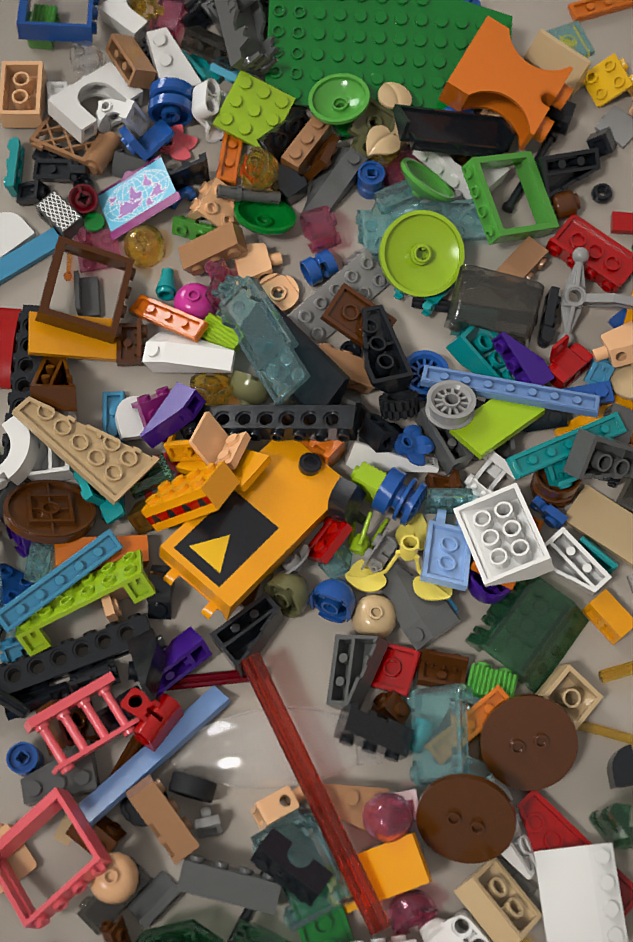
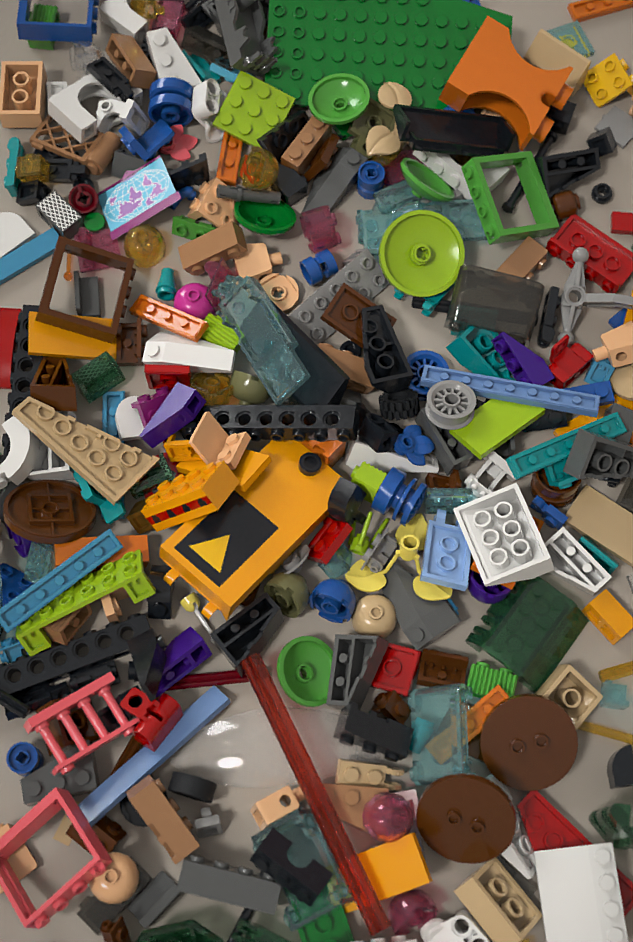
none -> clear yellow brick [15,154,49,183]
none -> medium nougat brick [42,604,92,645]
none -> clear green panel [71,351,125,404]
none -> black hinge [87,57,134,102]
none -> red plate [144,364,193,389]
none -> hinge [180,592,215,644]
none -> bright green dish [277,636,333,707]
none -> tan hinge [335,758,404,791]
none -> clear light blue panel [600,679,630,710]

